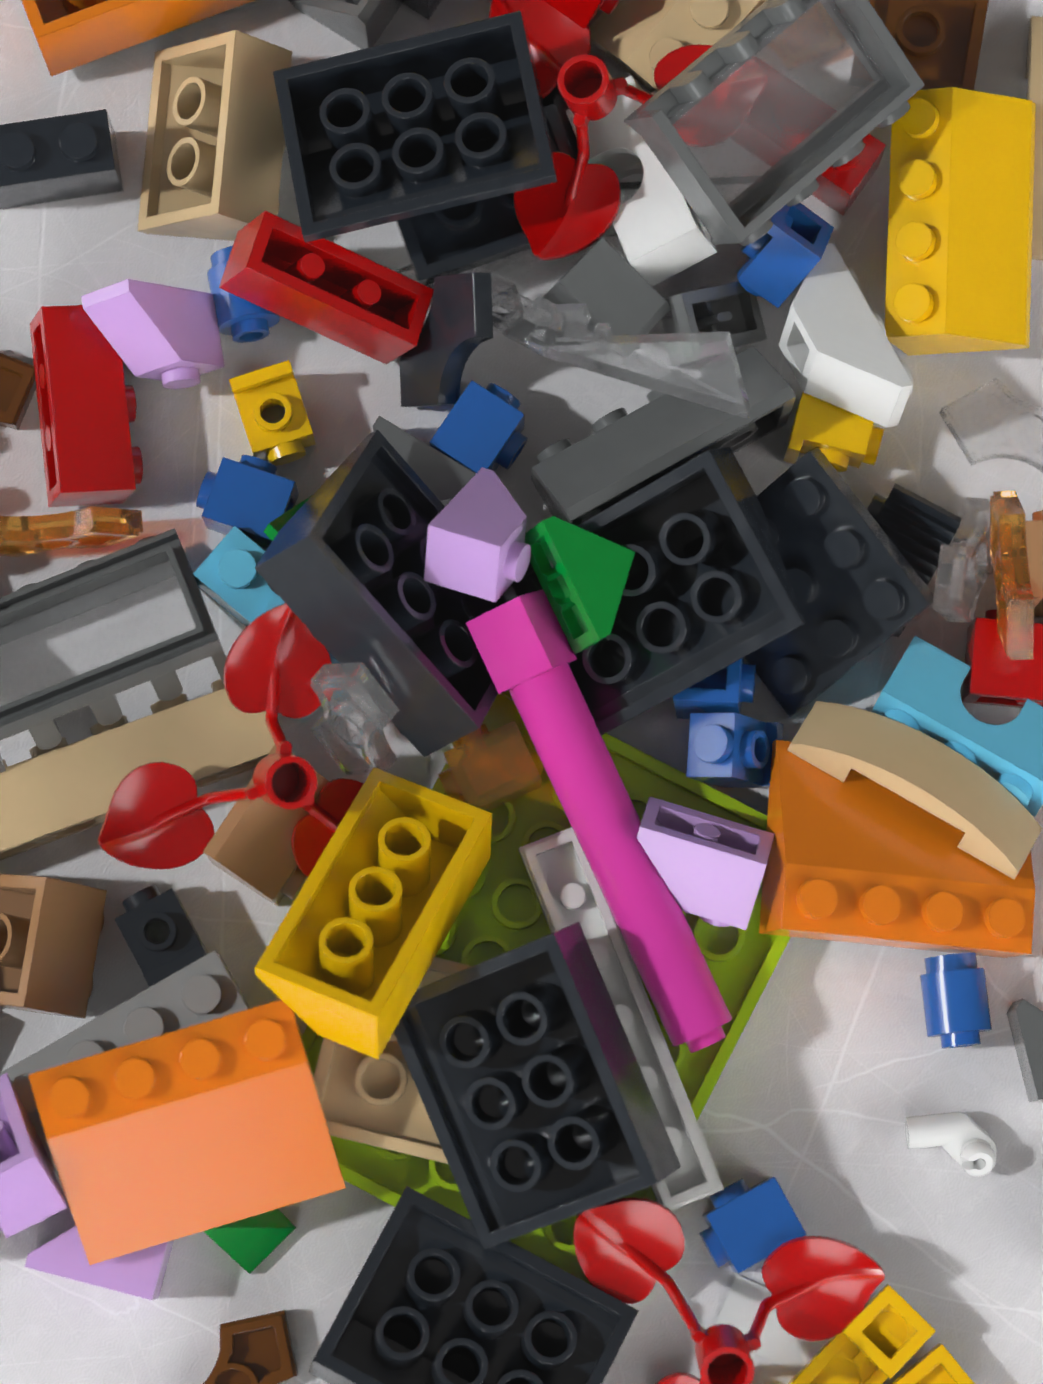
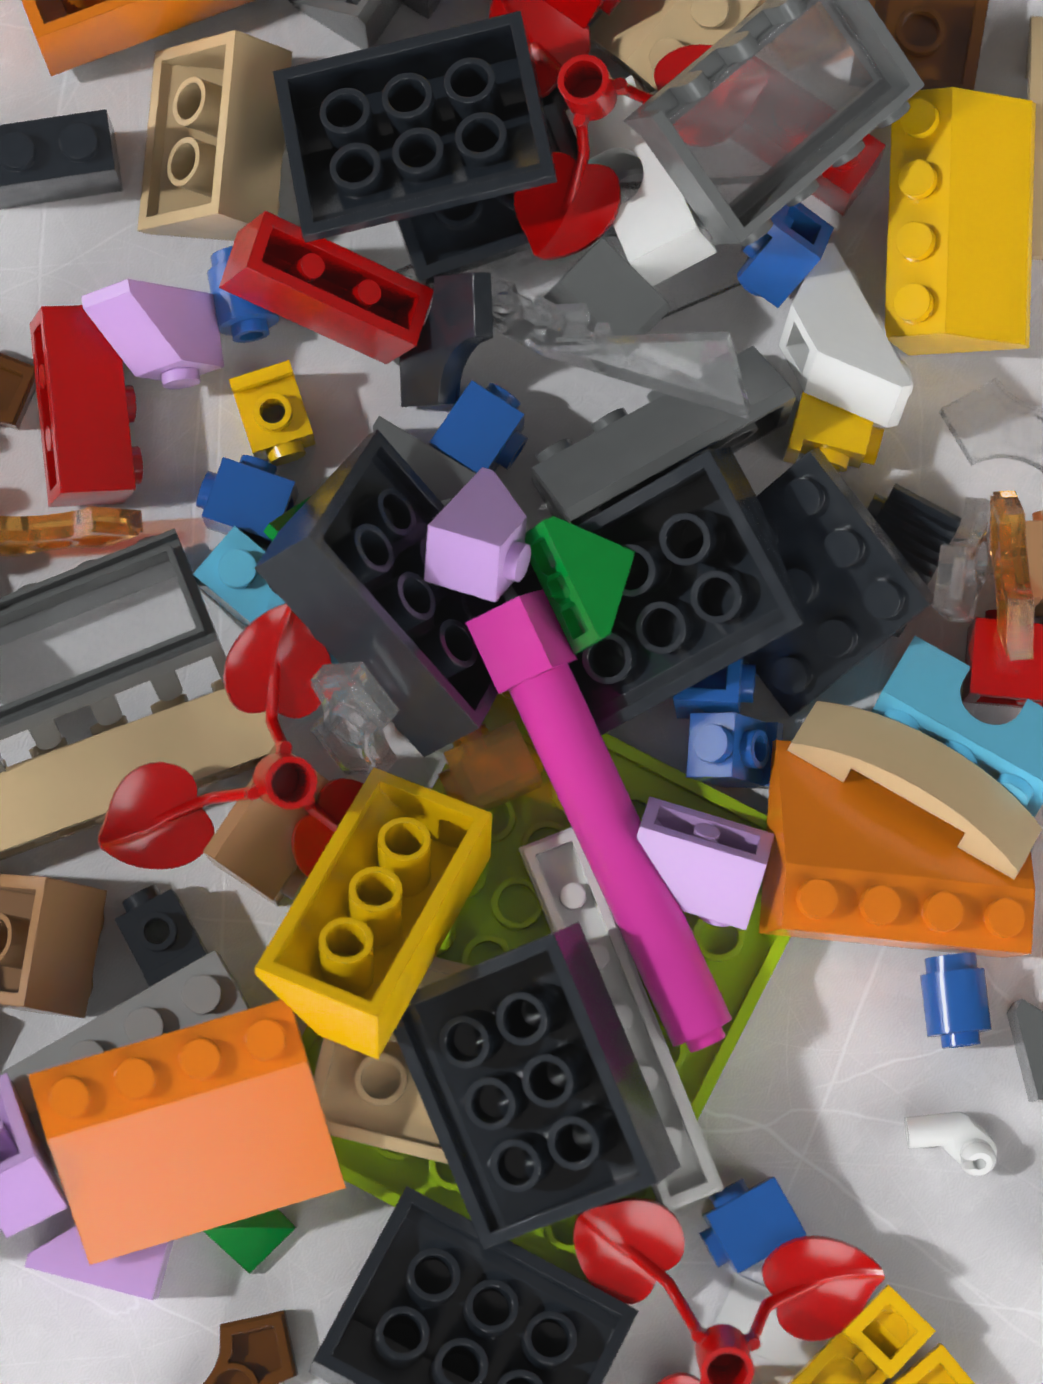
dark grey slope [662,281,767,363] -> none

